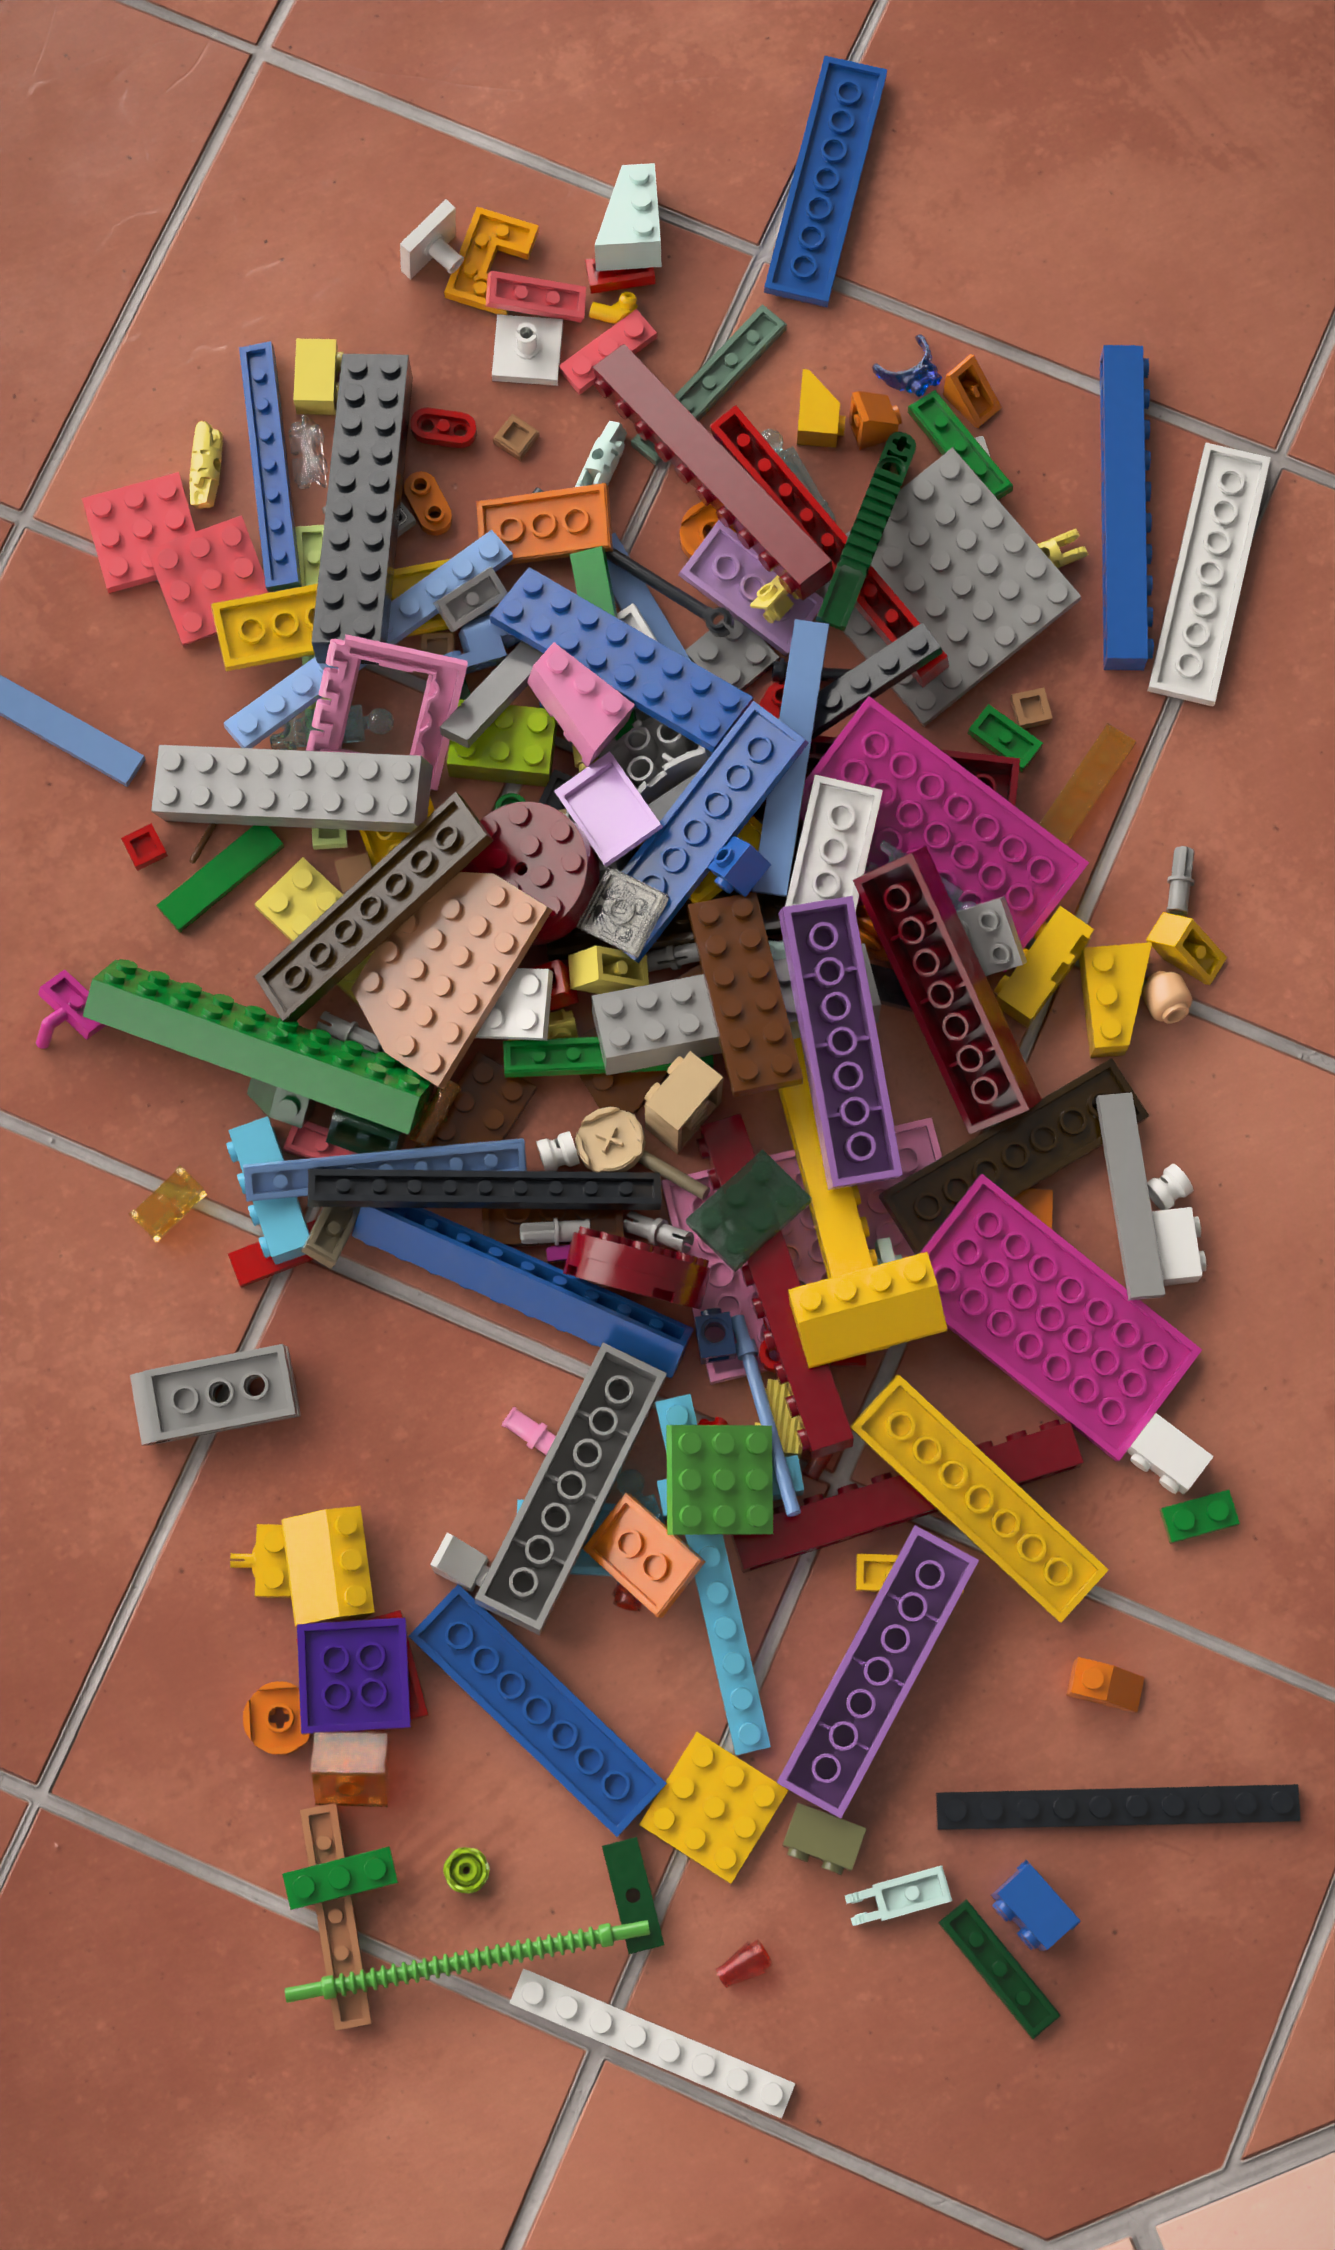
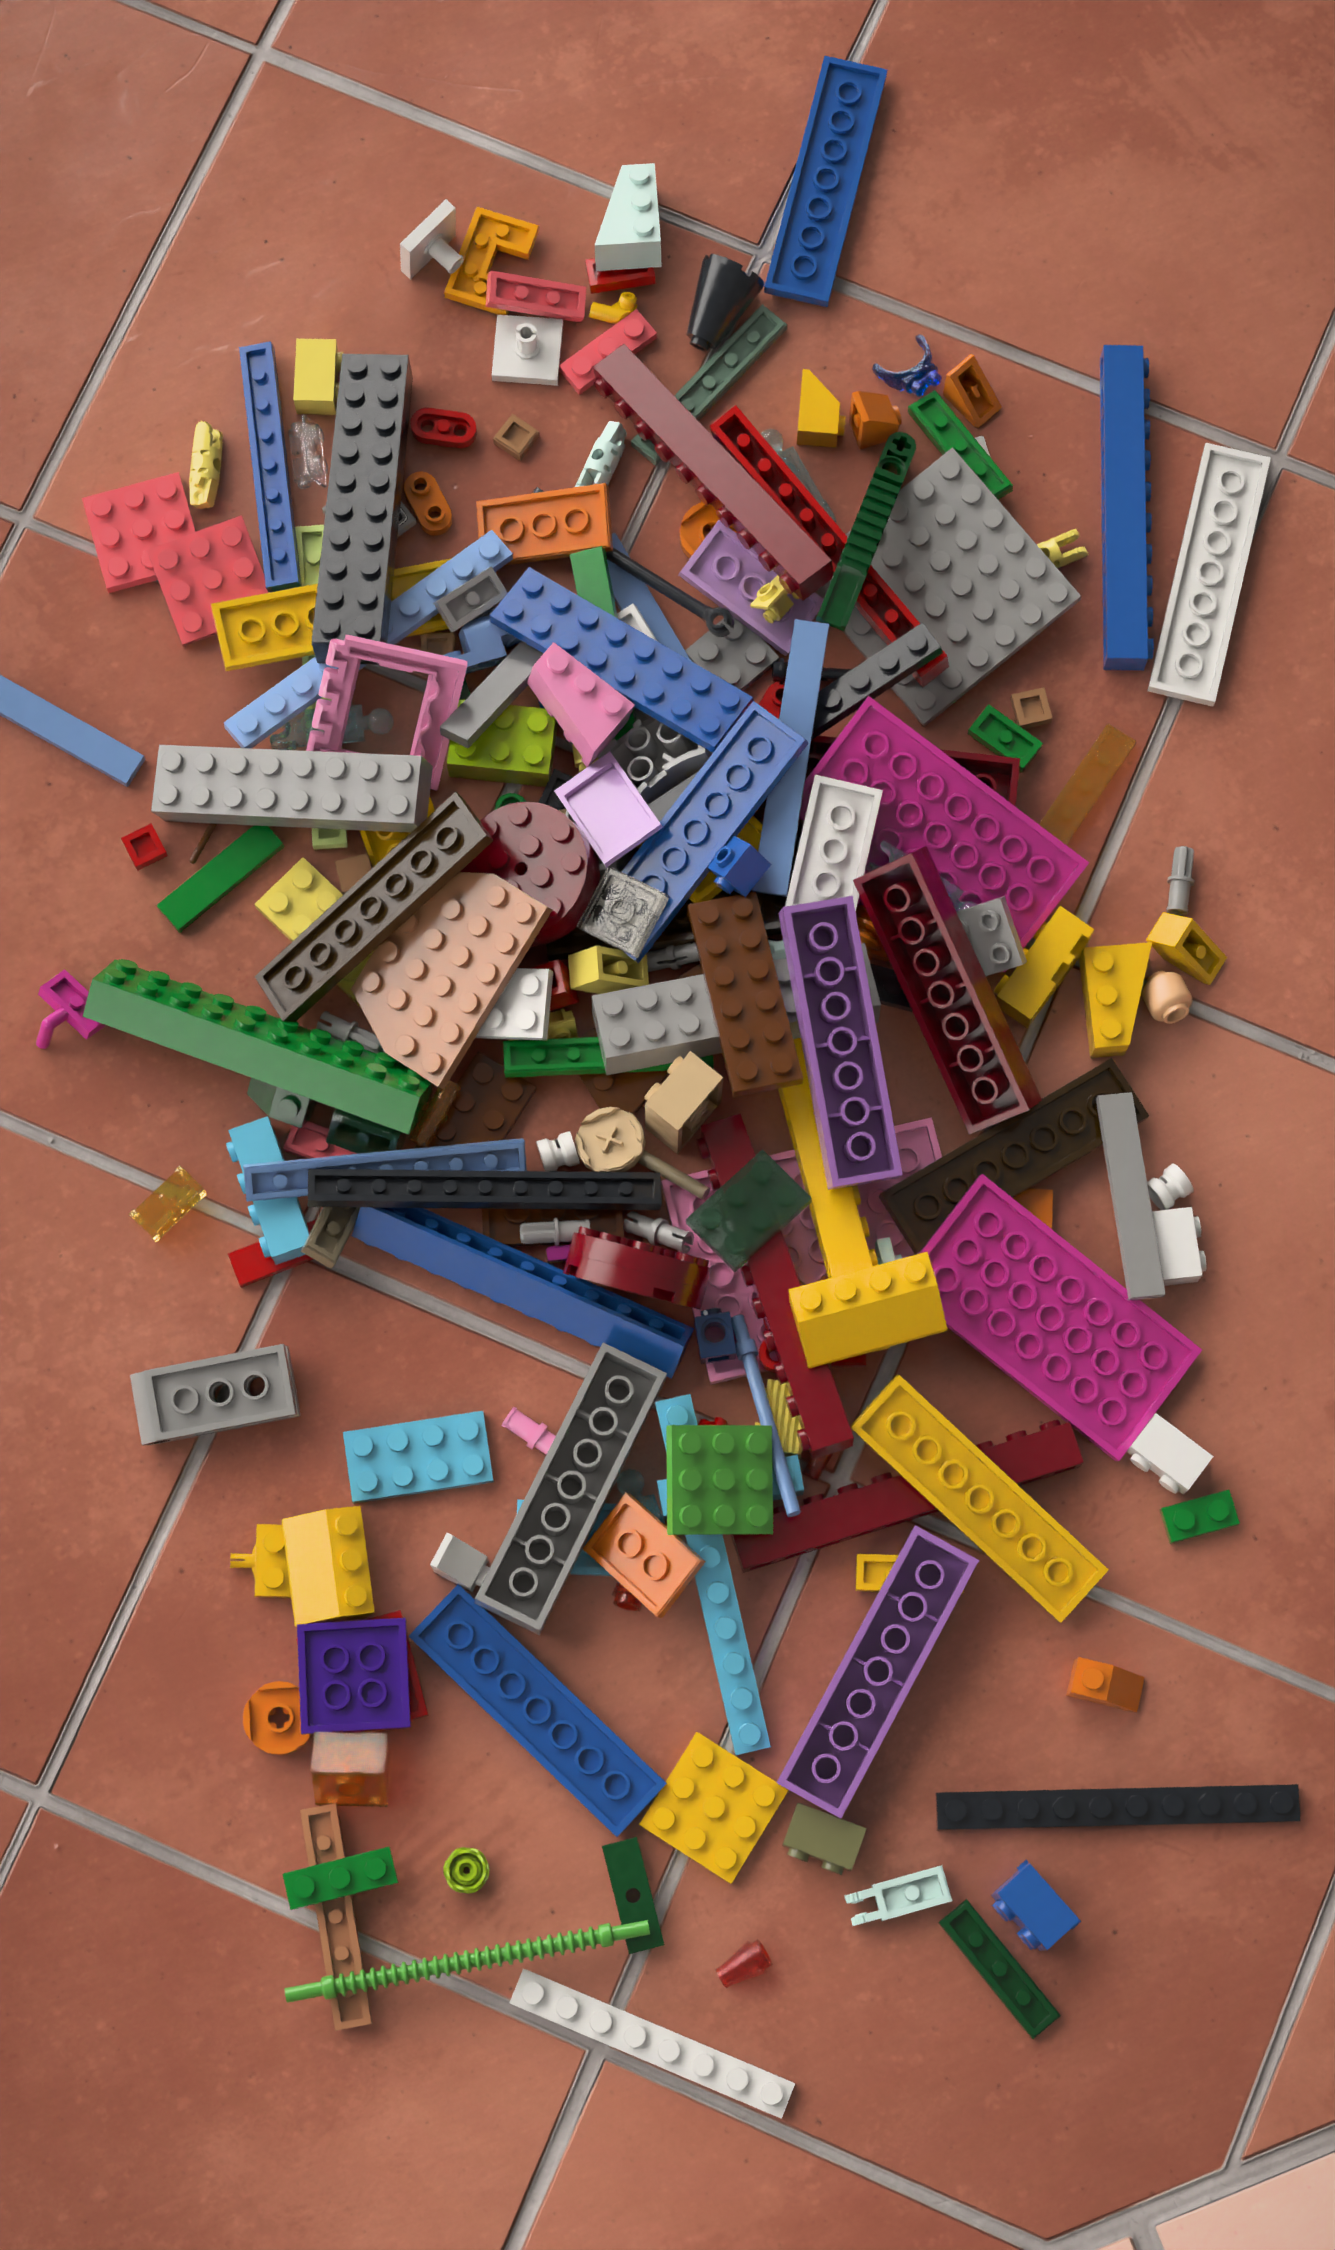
none -> medium azure plate [343,1411,494,1504]
none -> black cone [686,254,765,352]

